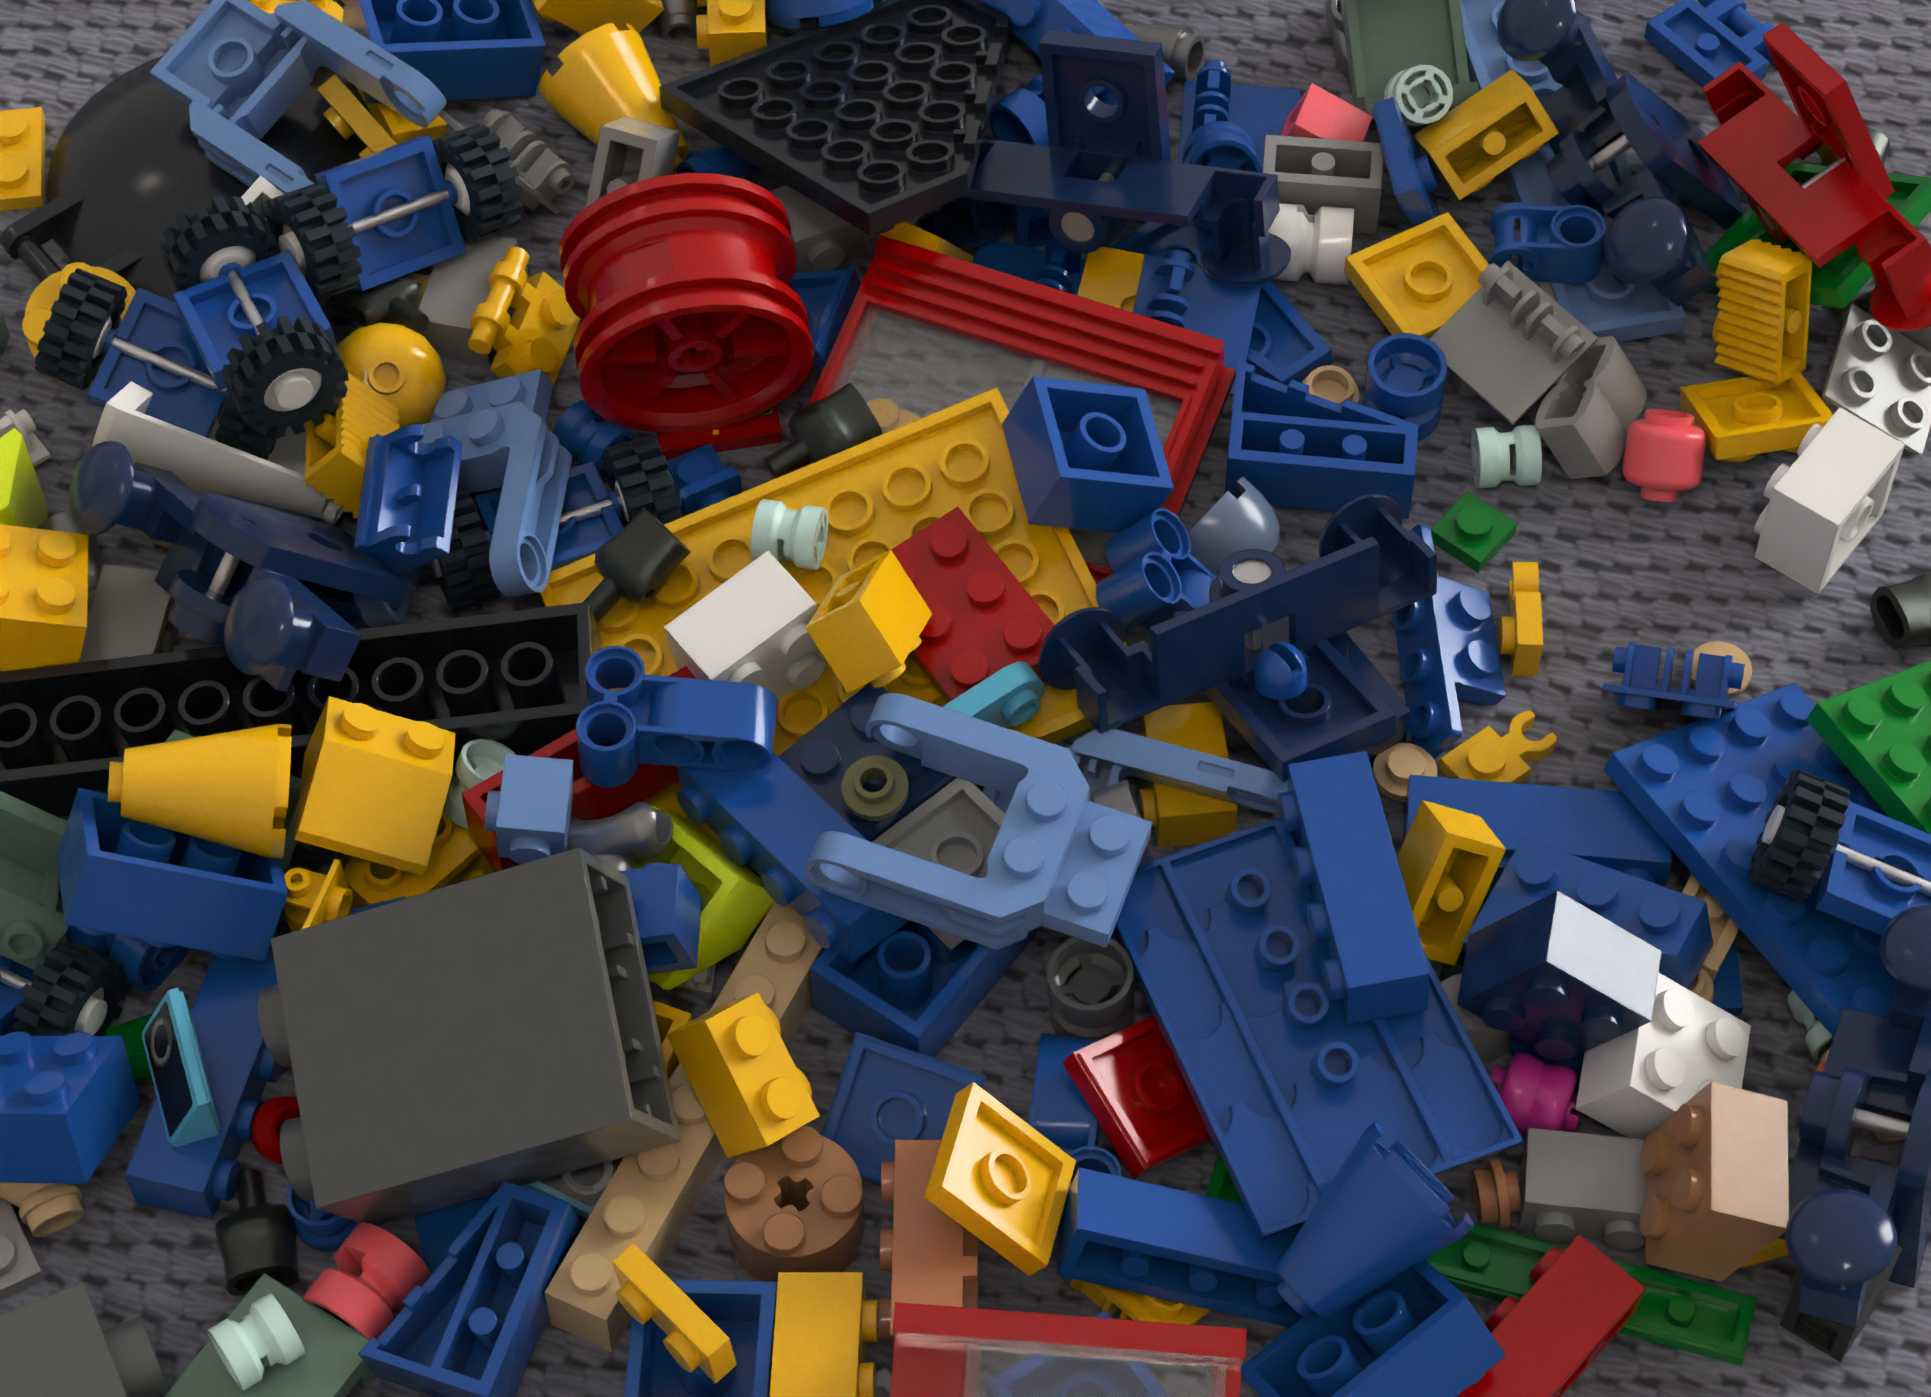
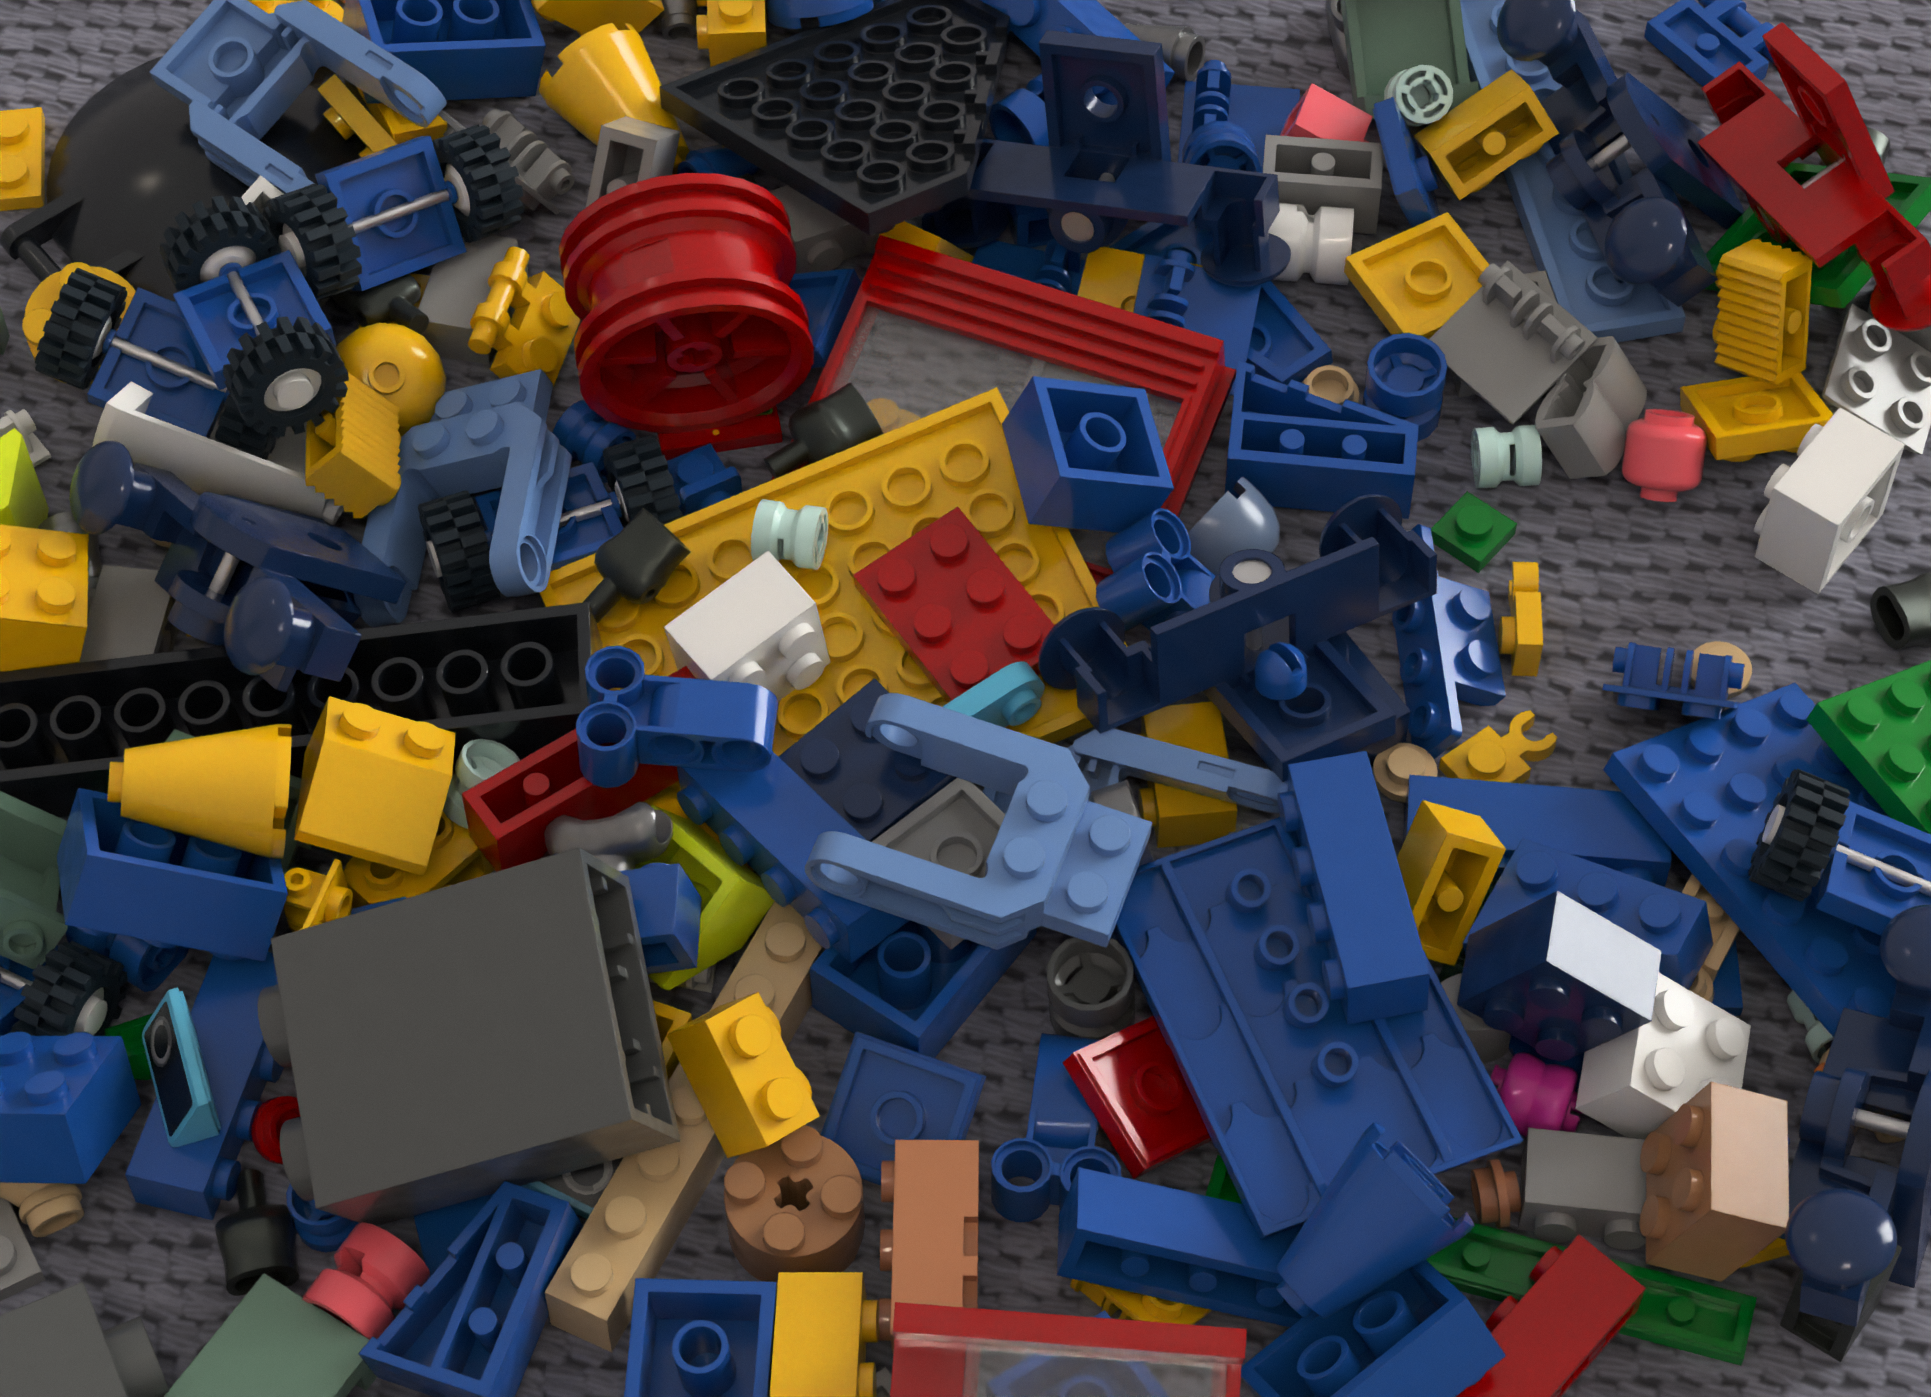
light aqua wheel [207,1293,306,1392] -> none
blue hinge [354,424,463,573] -> none
medium blue brick [485,754,574,864] -> none
yellow plate [612,1243,737,1383] -> none
yellow brick [805,550,932,693] -> none
olive plate [841,755,909,821] -> none
yellow plate [924,1082,1076,1276] -> none
blue piece [1488,202,1606,285] -> none

